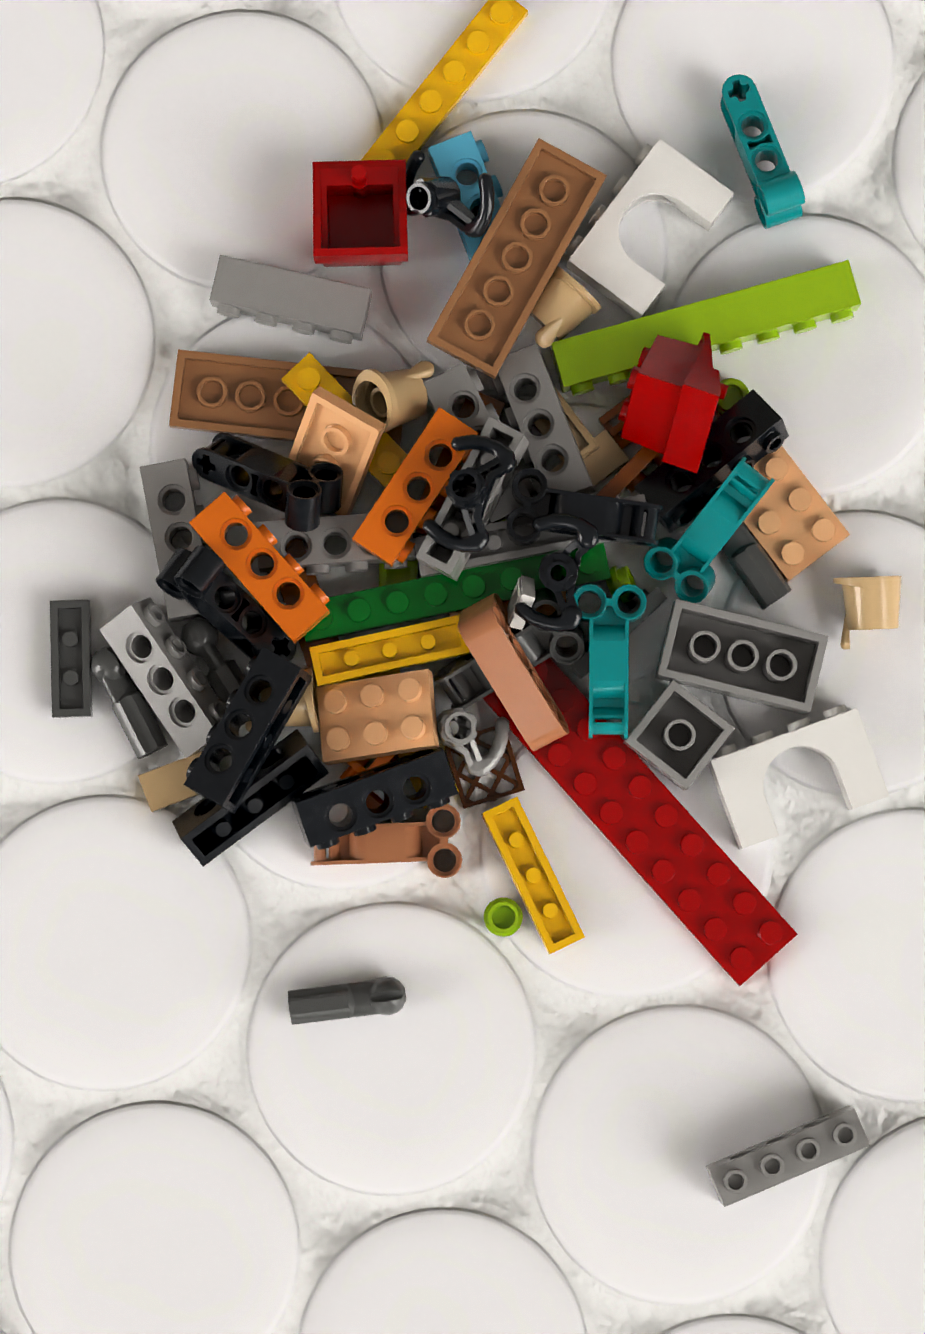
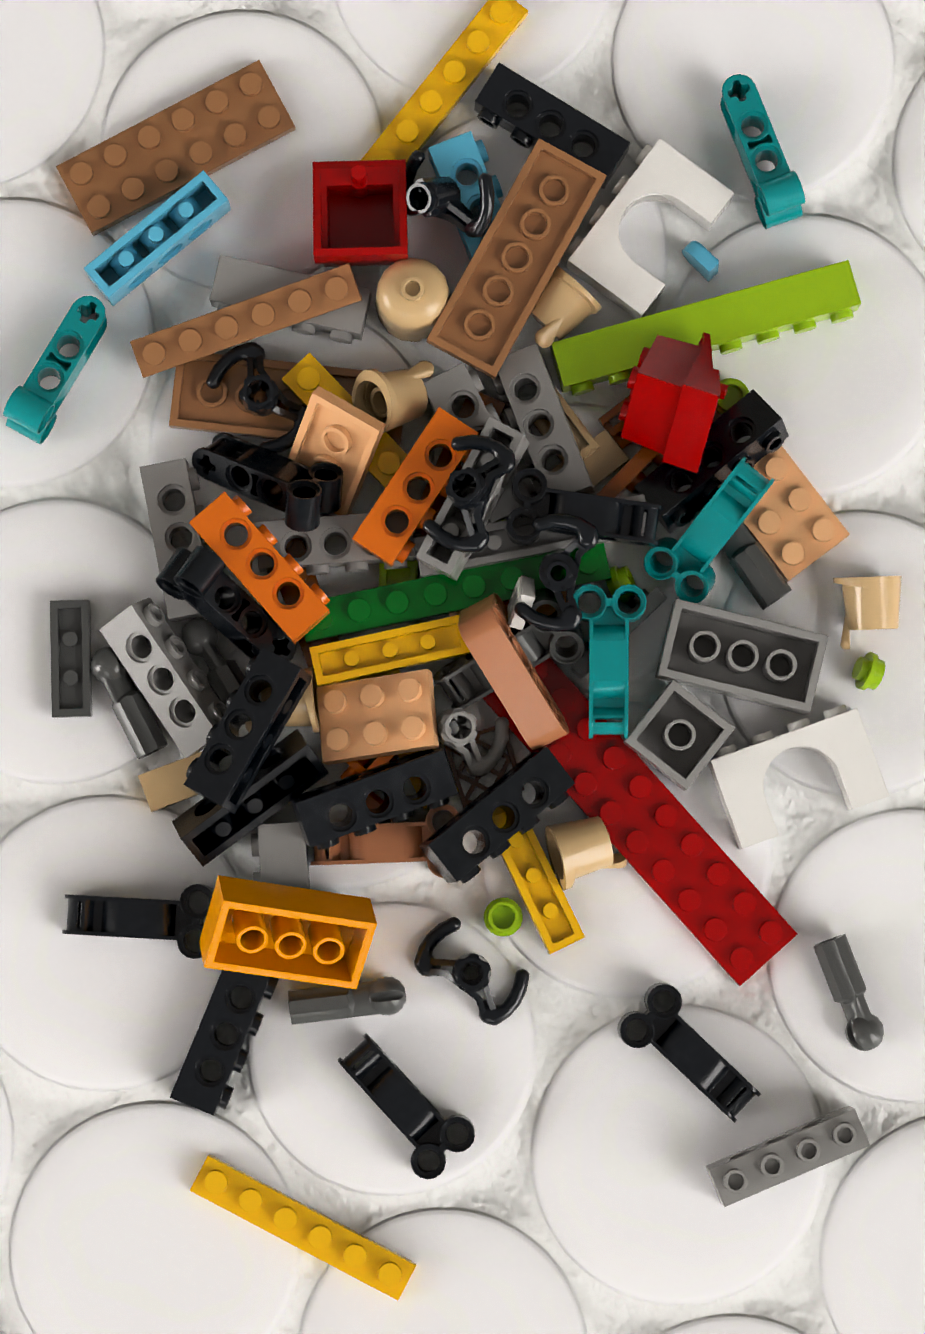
none -> teal piece [3,296,107,445]
none -> medium nougat plate [56,60,296,236]
none -> black piece [62,884,214,959]
none -> medium azure brick [83,170,231,306]
none -> medium nougat plate [130,263,363,378]
none -> black brick [170,970,279,1115]
none -> yellow plate [190,1154,416,1300]
none -> light orange brick [199,875,377,989]
none -> black piece [206,342,307,453]
none -> light grey brick [251,822,310,889]
none -> black piece [337,1033,475,1180]
none -> tan cylinder [375,258,451,342]
none -> black piece [414,917,529,1026]
none -> black brick [419,746,575,884]
none -> black brick [474,63,630,189]
none -> tan hat [545,816,627,891]
none -> black piece [617,983,761,1123]
none -> medium azure tile [682,241,719,282]
none -> dark grey piece [814,934,884,1051]
none -> lime plate [852,652,885,690]

